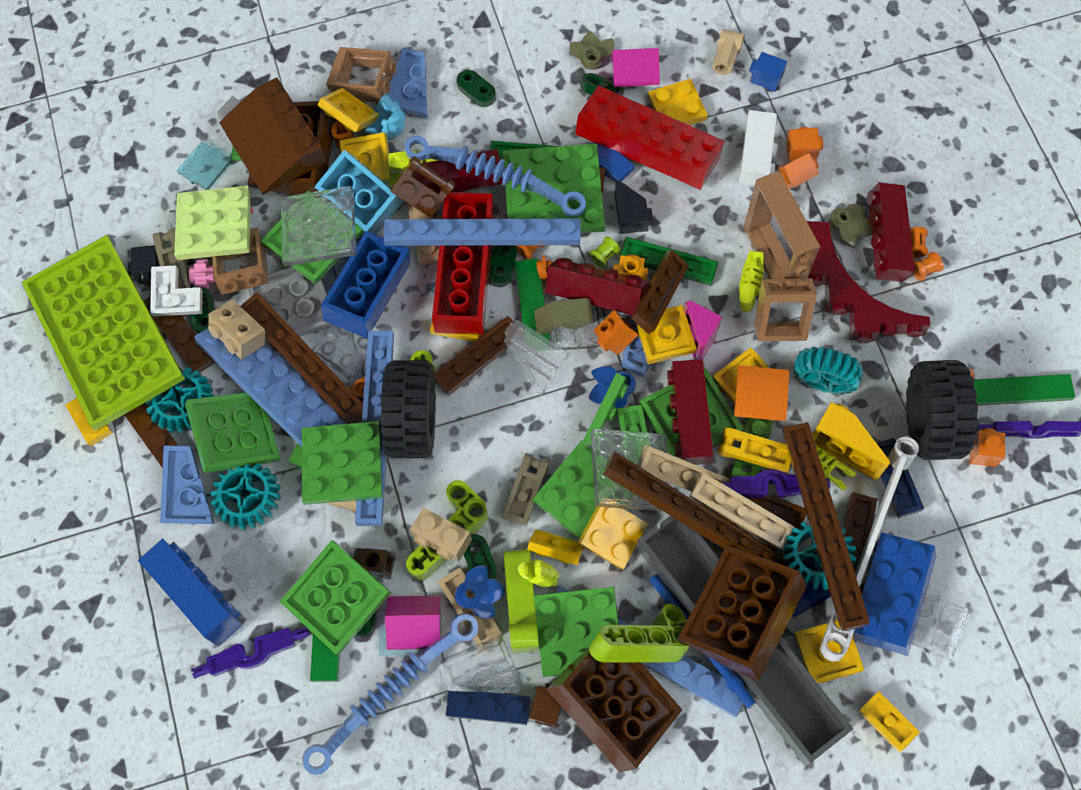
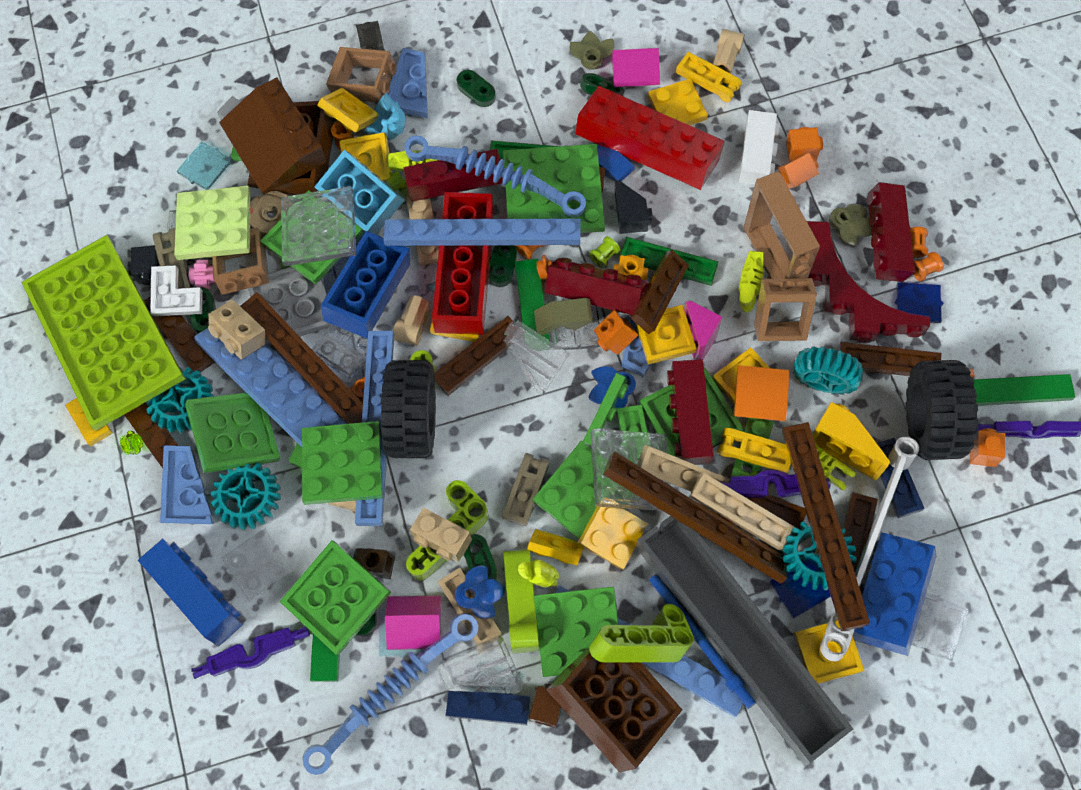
reddish brown plate [391,156,455,217] -> none
reddish brown slope [678,545,807,681] -> none
blue brick [749,52,787,92] -> none
yellow plate [858,691,920,753] -> none
none -> clear neon green plate [120,431,143,455]
none -> tan plate [250,191,294,236]
none -> clear smoke brick [356,21,385,51]
none -> tan piece [393,295,429,346]
none -> yellow plate [676,52,742,102]
none -> reddish brown plate [839,342,942,376]
none -> clear blue piece [894,282,944,323]

